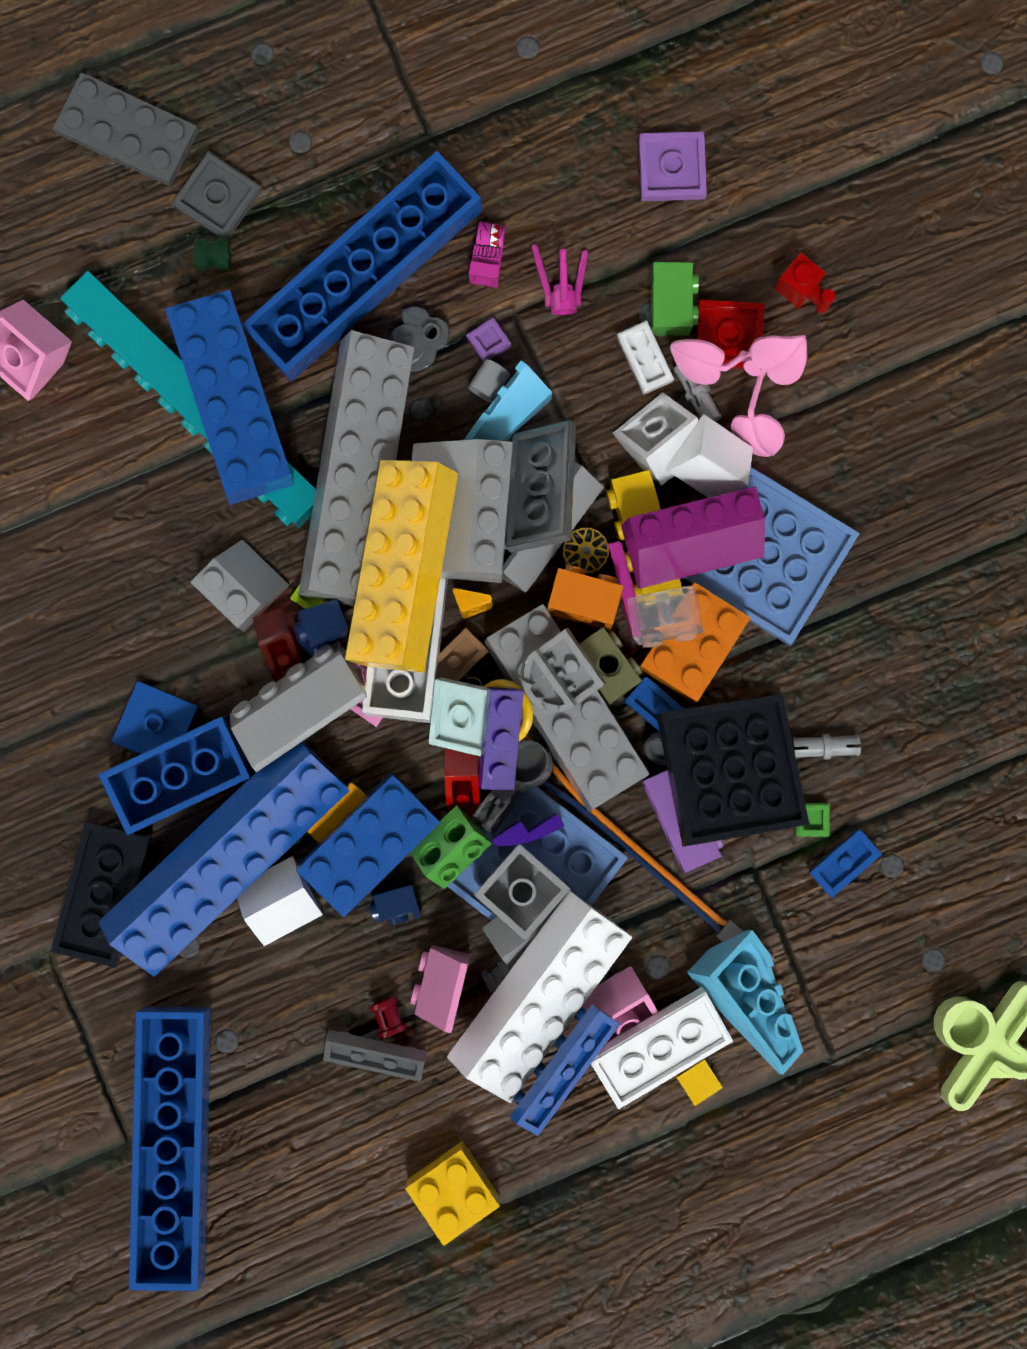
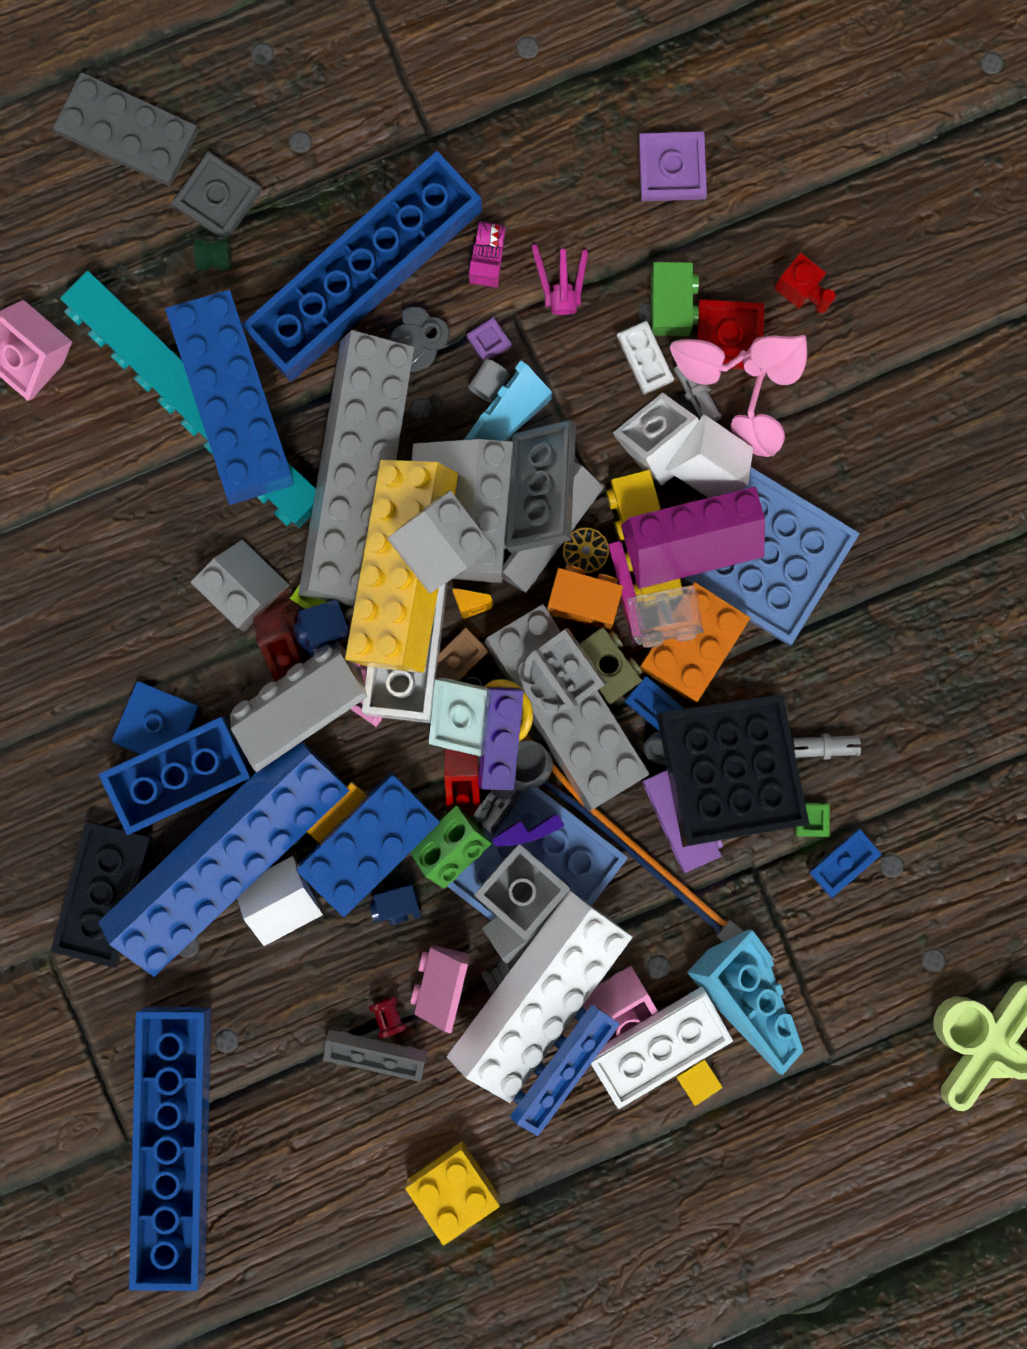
none -> light grey slope [387,490,493,594]

